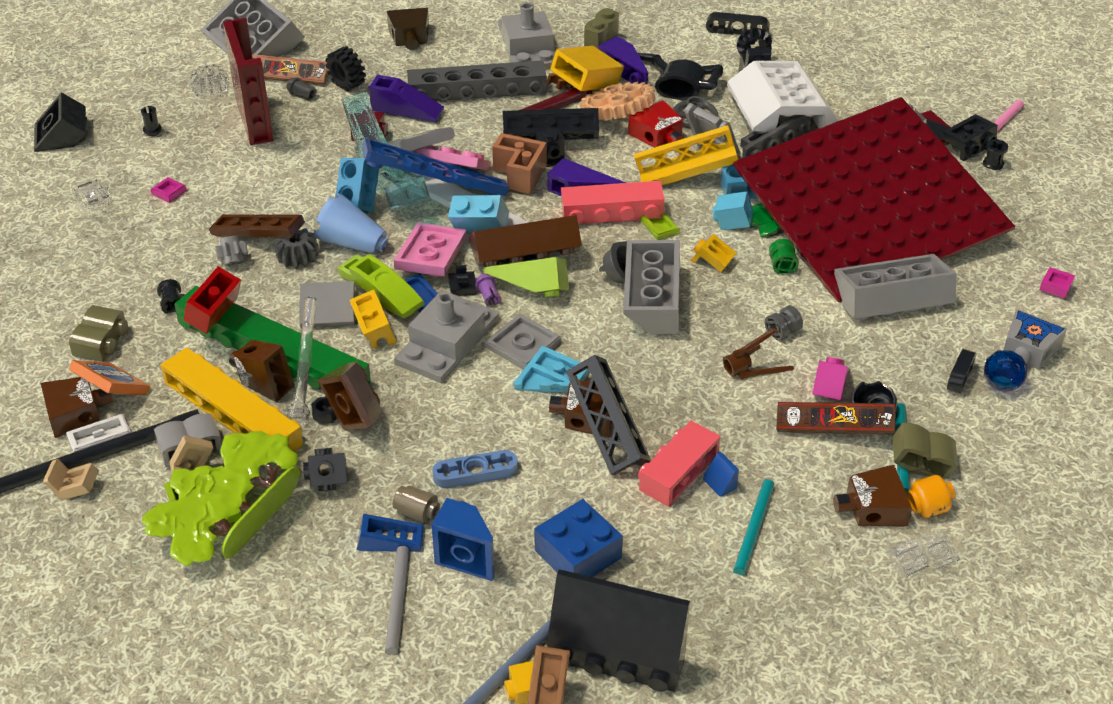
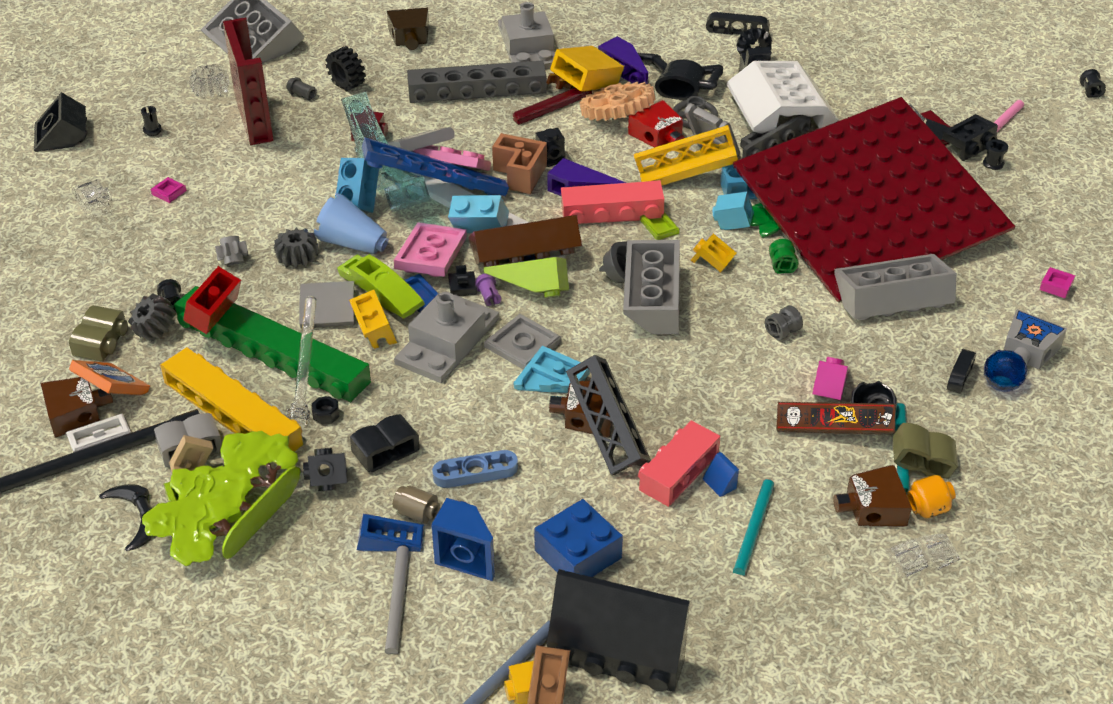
tan bracket [43,459,99,499] -> none
reddish brown tile [209,214,305,237] -> none
reddish brown torso [229,340,295,402] -> none
tile [252,54,329,85] -> none
reddish brown slope [317,361,383,430] -> none
dark purple slope [369,74,444,122] -> none
black fence [503,108,599,140] -> none
olive brick [584,8,619,49] -> none
reddish brown plant [723,328,794,380] -> none
none -> black piece [99,484,152,551]
none -> dark grey gear [128,293,176,342]
none -> black brick [350,414,420,472]
none -> black bush [1079,69,1106,98]

